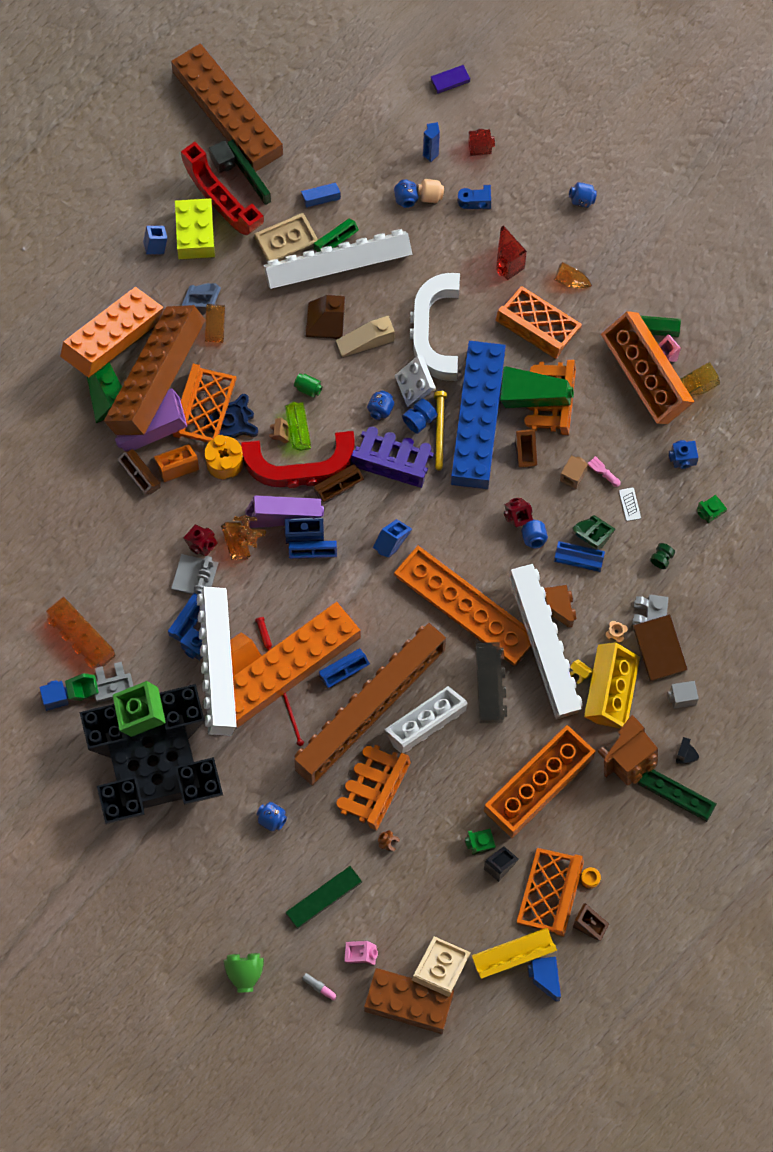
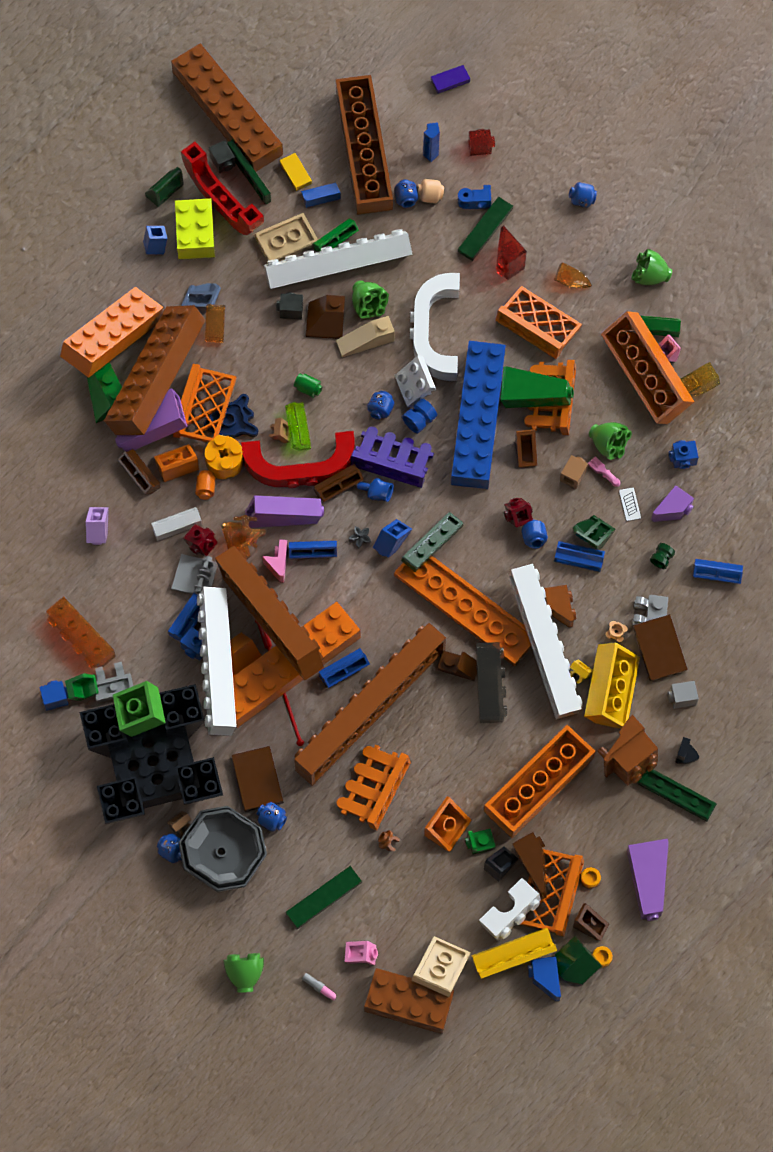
dark blue brick [285,518,324,544] -> none
white slope [385,686,468,753] -> none
yellow bar [434,391,447,471] -> none
green bracket [697,495,727,524] -> none
none -> lavender slope [86,507,109,545]
none -> dark green tile [145,167,184,207]
none -> white piece [151,507,202,541]
none -> blue head [157,834,182,863]
none -> medium nougat tile [167,811,192,836]
none -> dark grey rock [178,806,267,892]
none -> orange brick [195,470,216,500]
none -> dark orange brick [215,546,324,681]
none -> reddish brown tile [232,746,284,812]
none -> bright pink slope [262,540,288,583]
none -> pearl dark grey brick [276,292,303,320]
none -> yellow tile [279,153,312,191]
none -> dark orange brick [336,75,393,215]
none -> dark grey plant [349,526,371,548]
none -> bright green piece [352,281,389,319]
none -> blue piece [357,478,394,502]
none -> tile [401,512,464,572]
none -> orange slope [424,796,472,852]
none -> reddish brown slope [437,650,480,681]
none -> dark green tile [458,197,513,261]
none -> white arch [479,878,541,942]
none -> reddish brown slope [512,832,547,899]
none -> dark green slope [555,936,602,985]
none -> bright green piece [589,422,632,460]
none -> light orange tile [592,946,613,968]
none -> medium lavender slope [627,839,668,921]
none -> bright green piece [631,249,672,285]
none -> medium lavender slope [651,485,694,522]
none -> blue piece [693,559,743,584]

